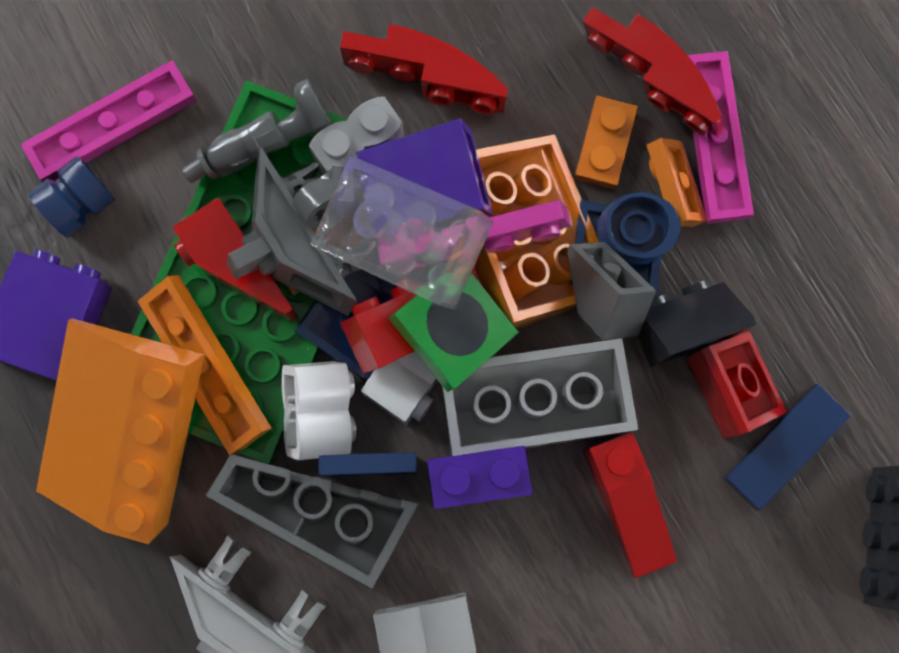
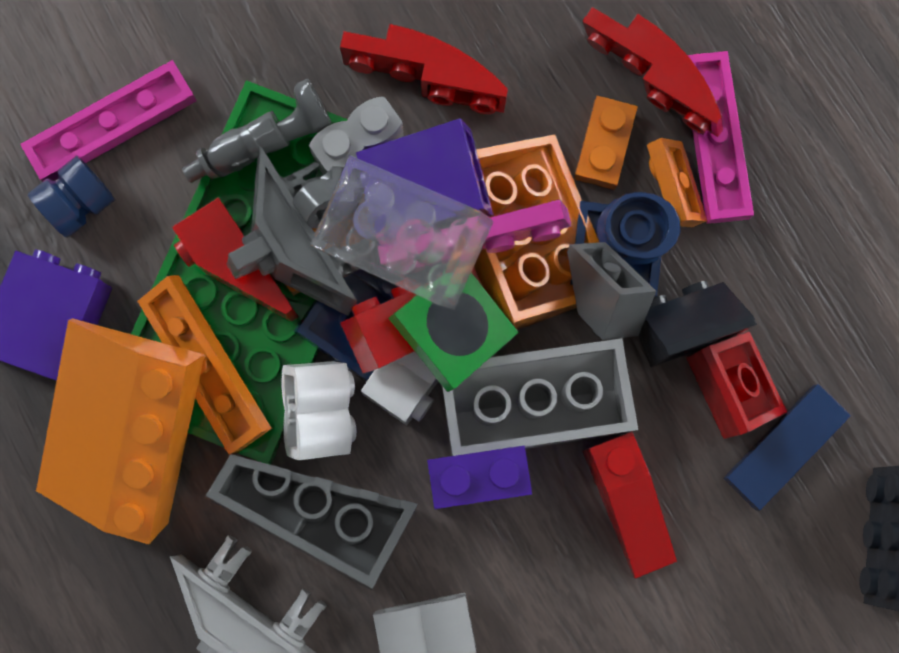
dark blue tile [319,452,418,477] -> none

